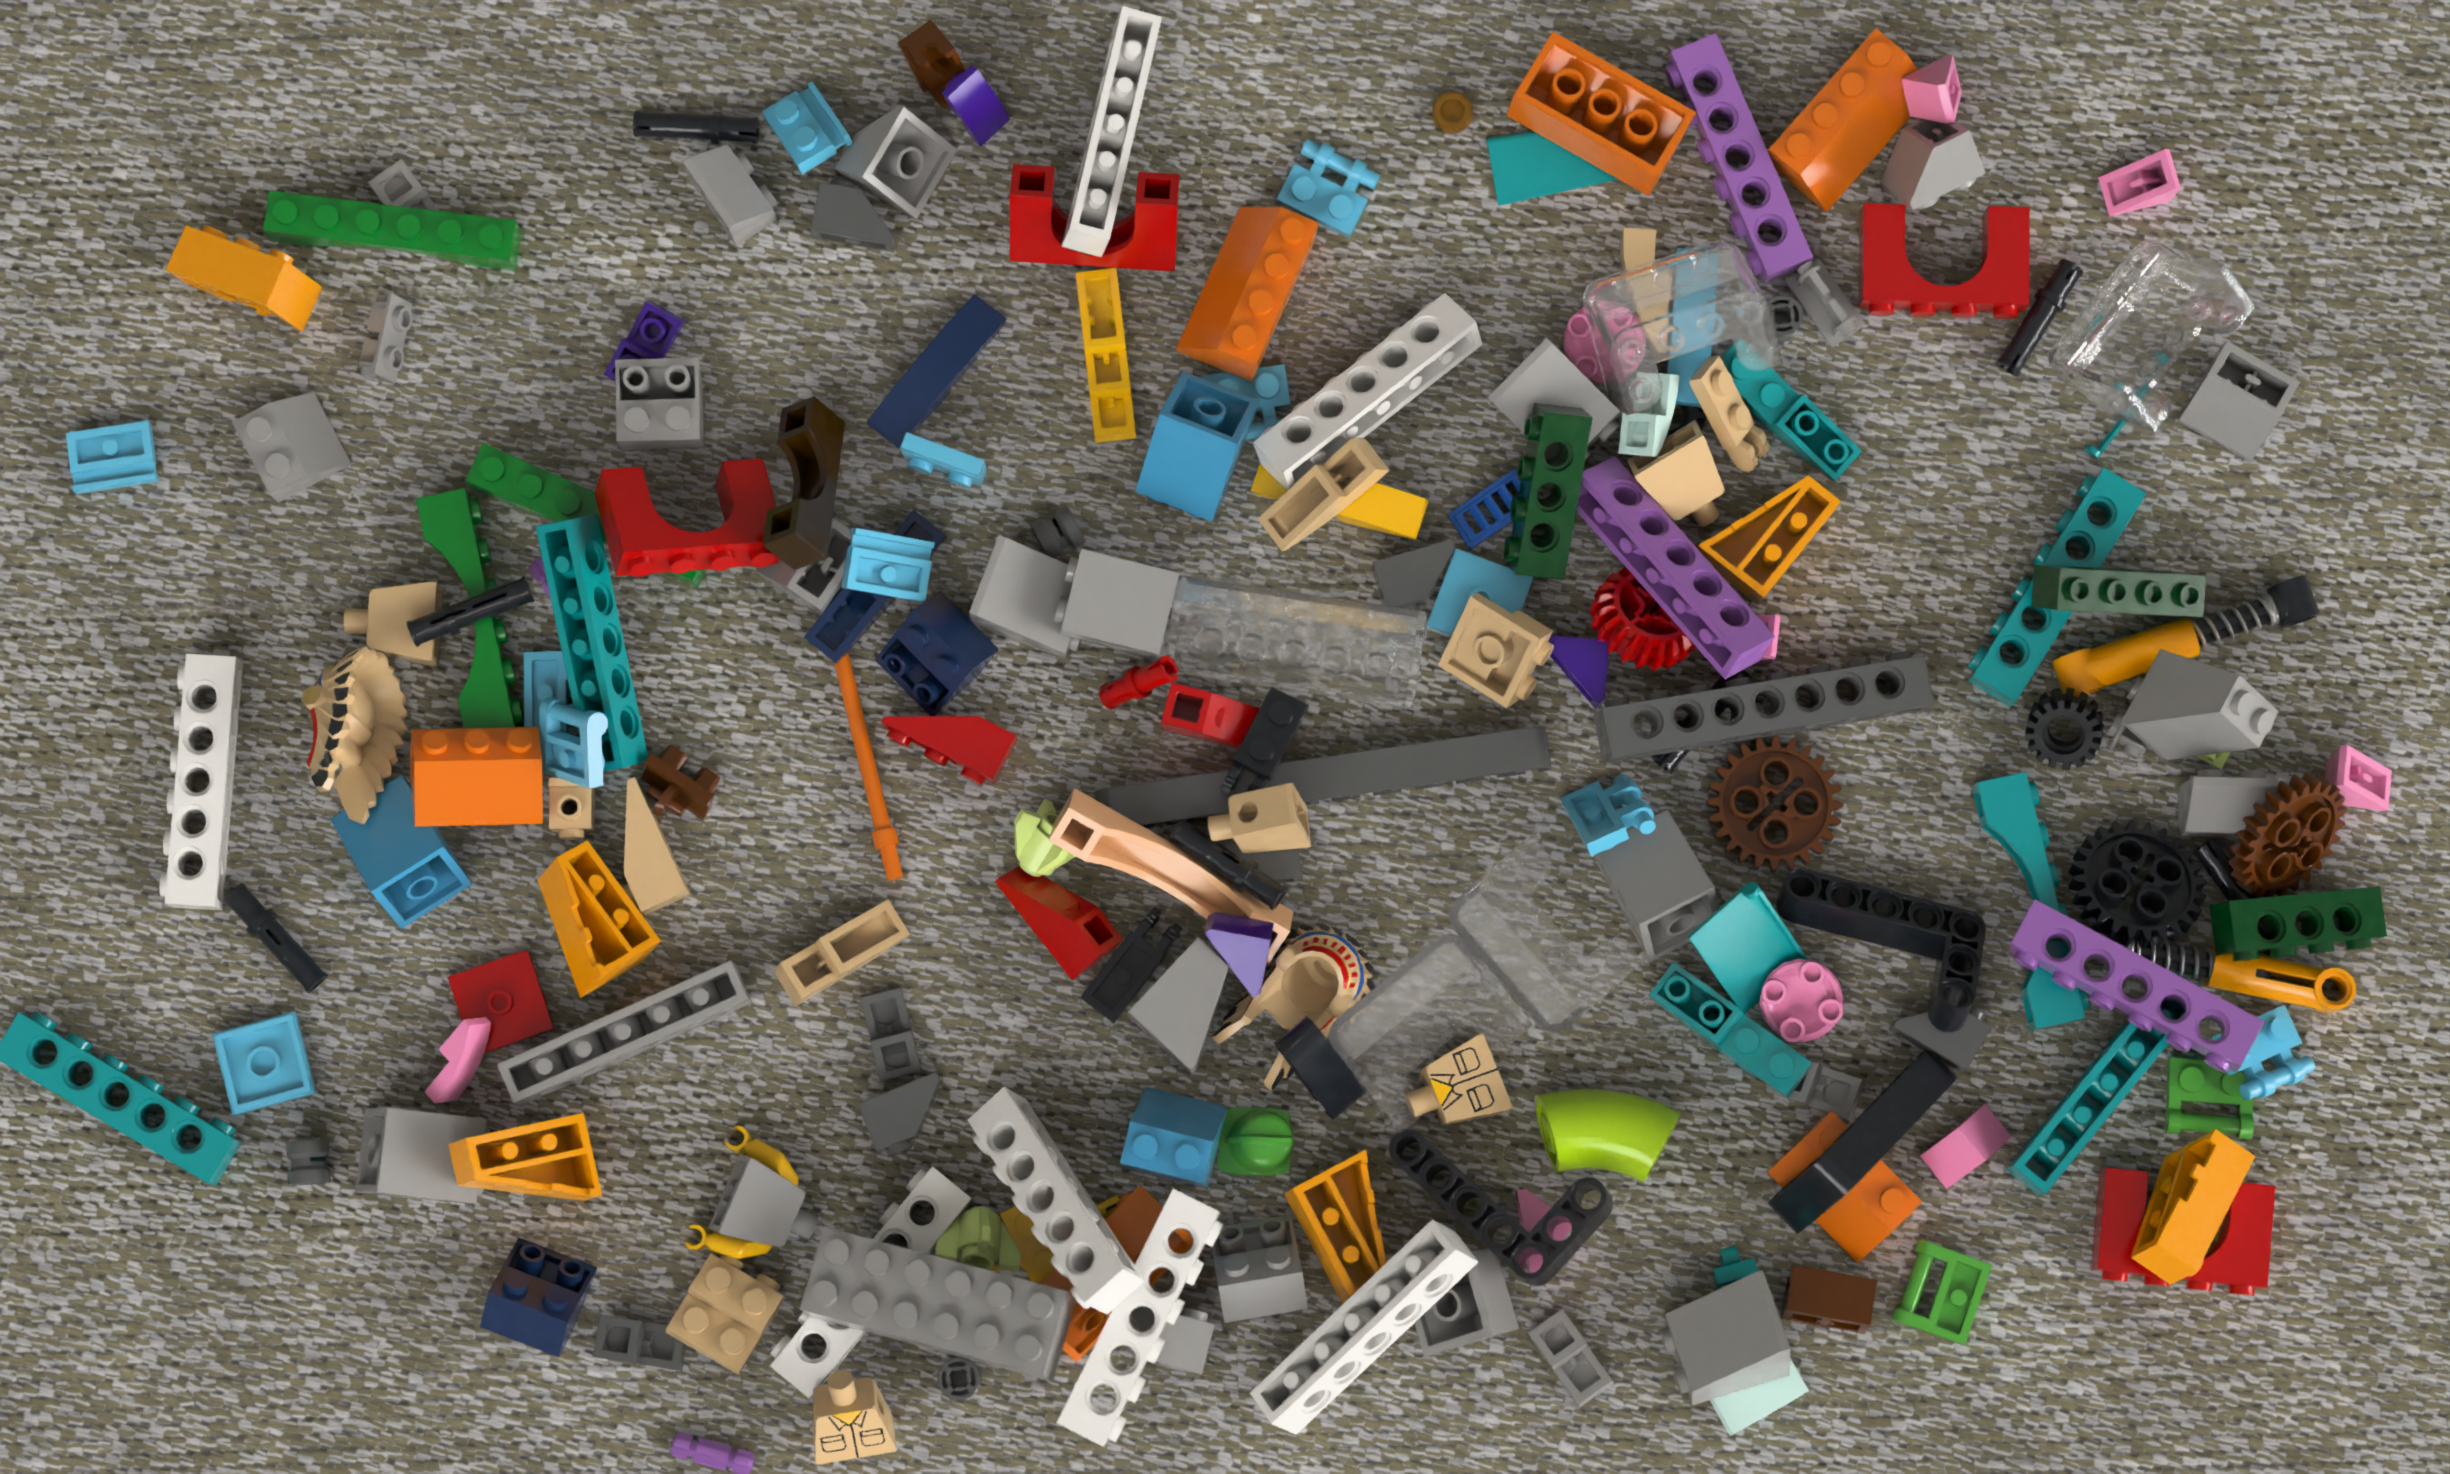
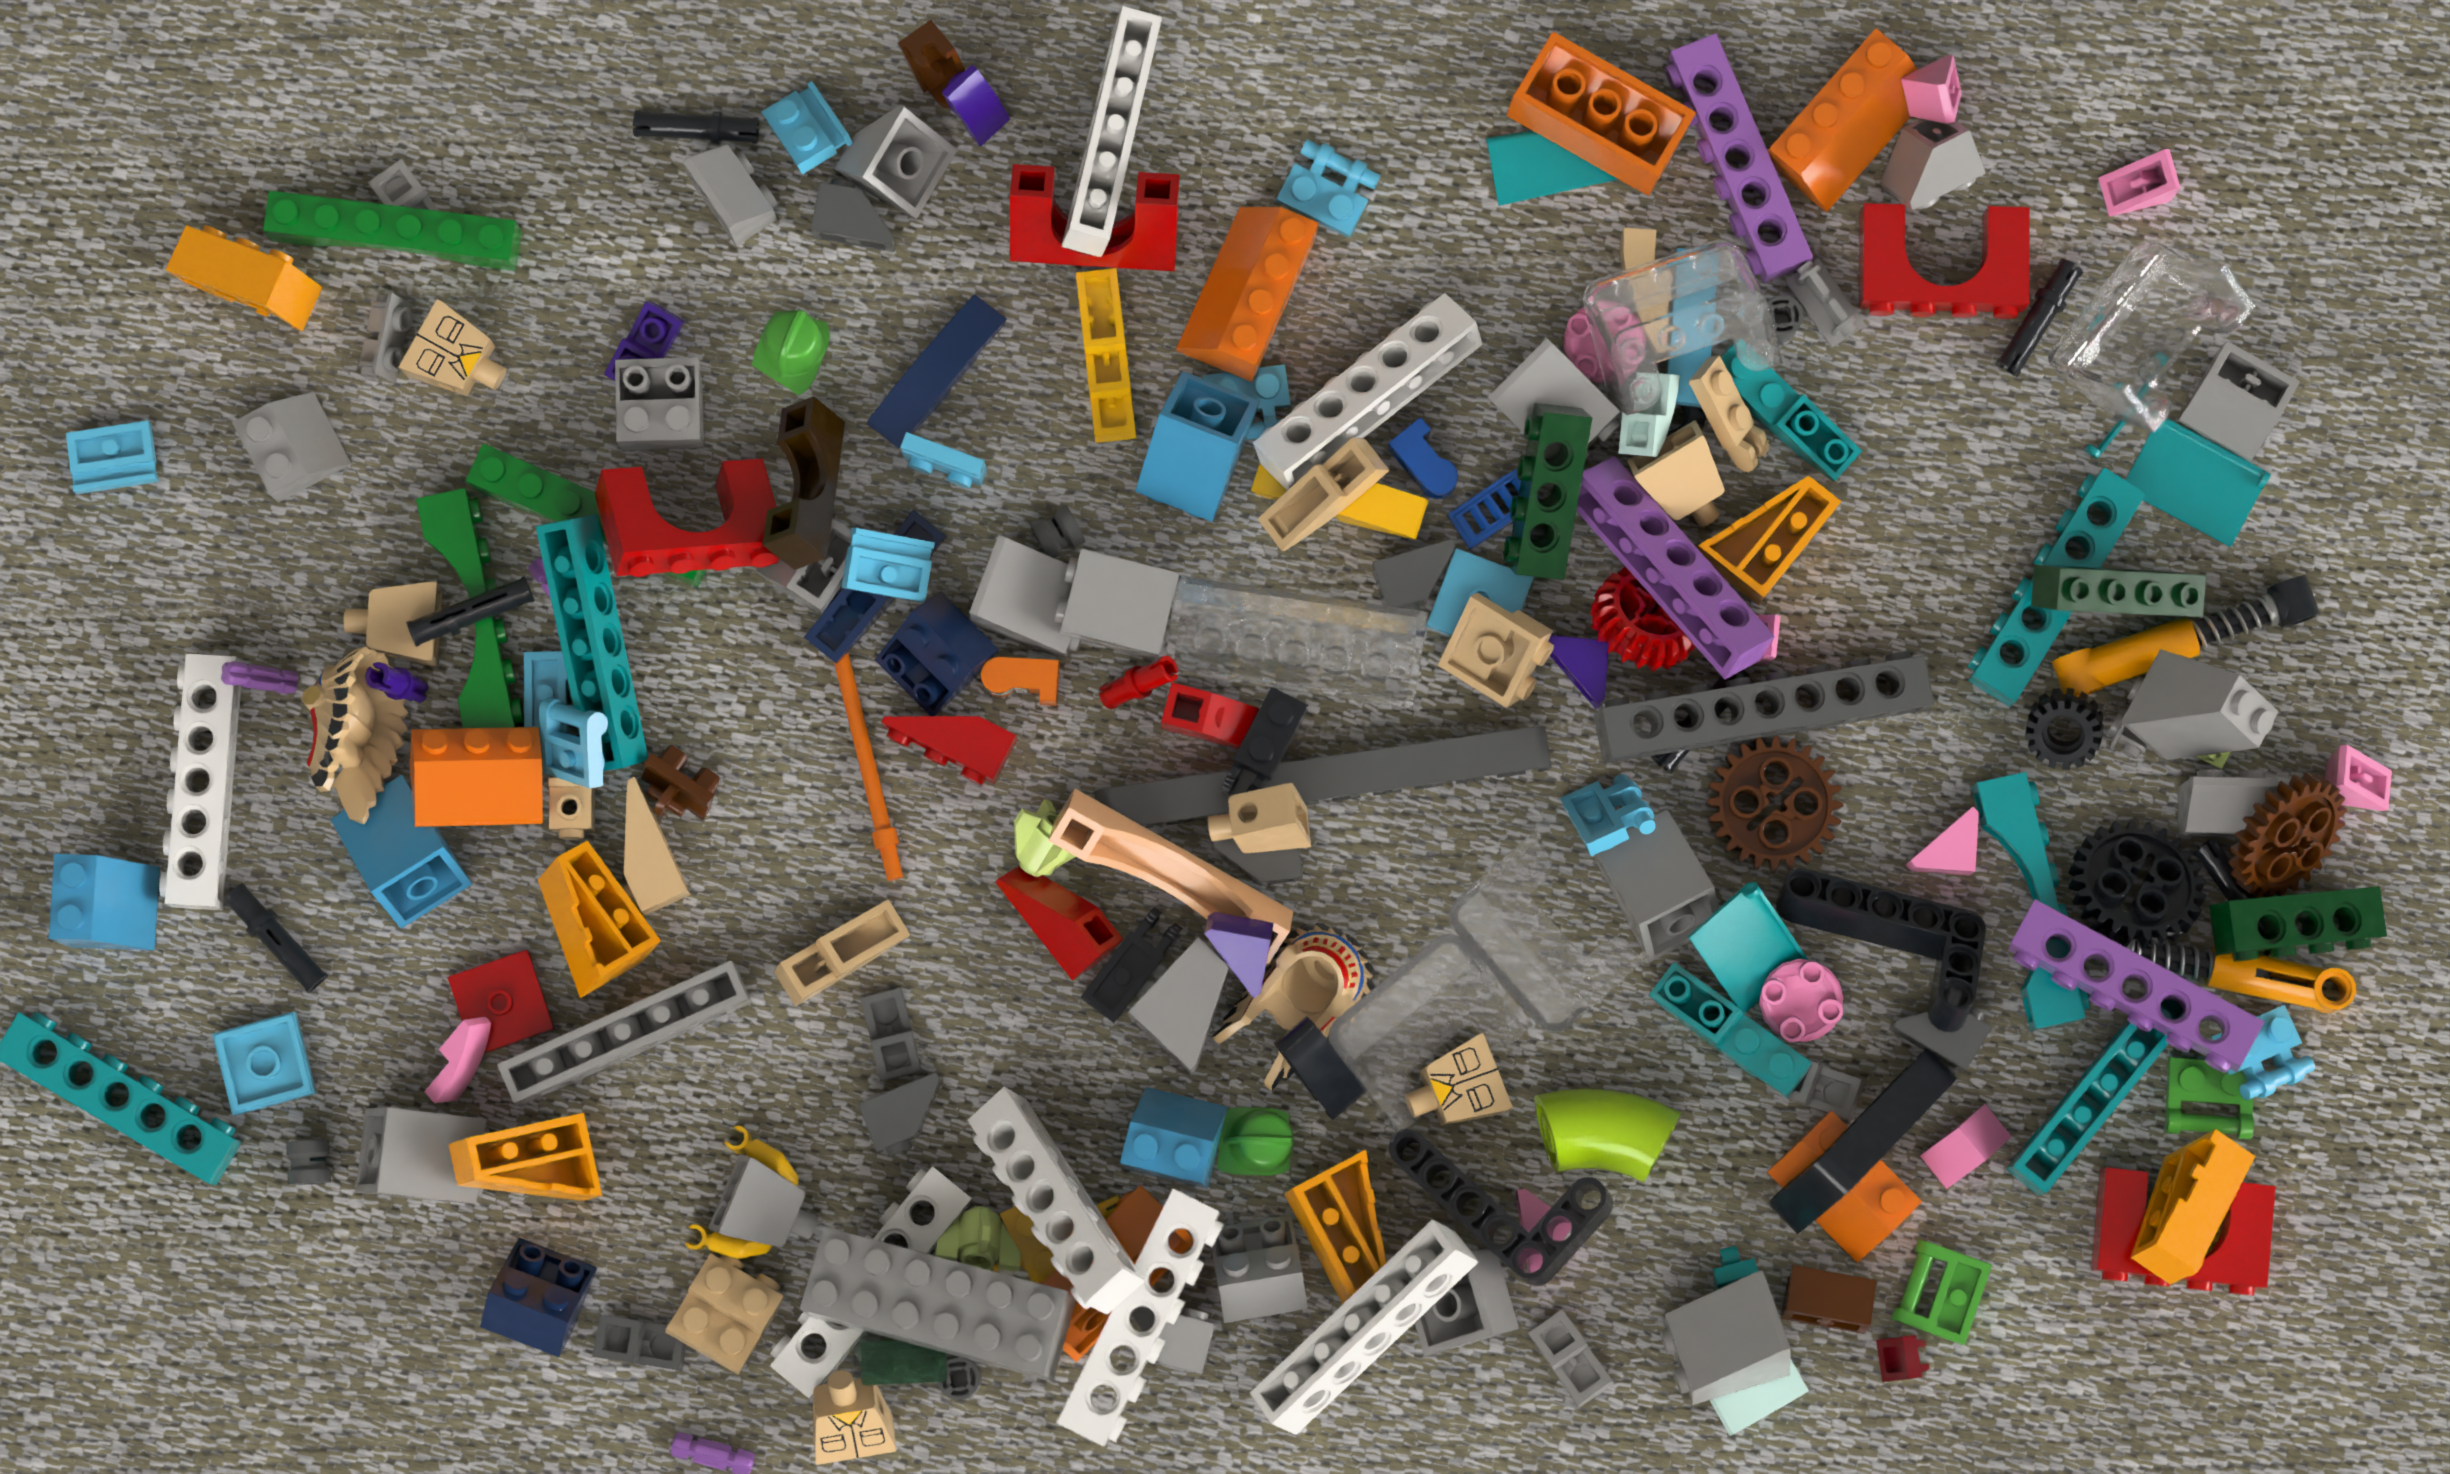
black pin [1169,818,1288,911] -> none
pearl gold tile [1432,92,1473,134] -> none
none -> dark azure slope [49,854,160,951]
none -> medium lavender axle [221,661,299,694]
none -> dark purple axle [365,662,429,703]
none -> tan torso [399,299,507,396]
none -> bright green piece [752,309,830,395]
none -> clear green bracket [853,1341,947,1386]
none -> orange leg [981,657,1060,706]
none -> blue leg [1388,417,1458,500]
none -> dark red tile [1876,1335,1929,1382]
none -> bright pink slope [1906,807,1979,876]
none -> teal piece [2125,415,2271,548]

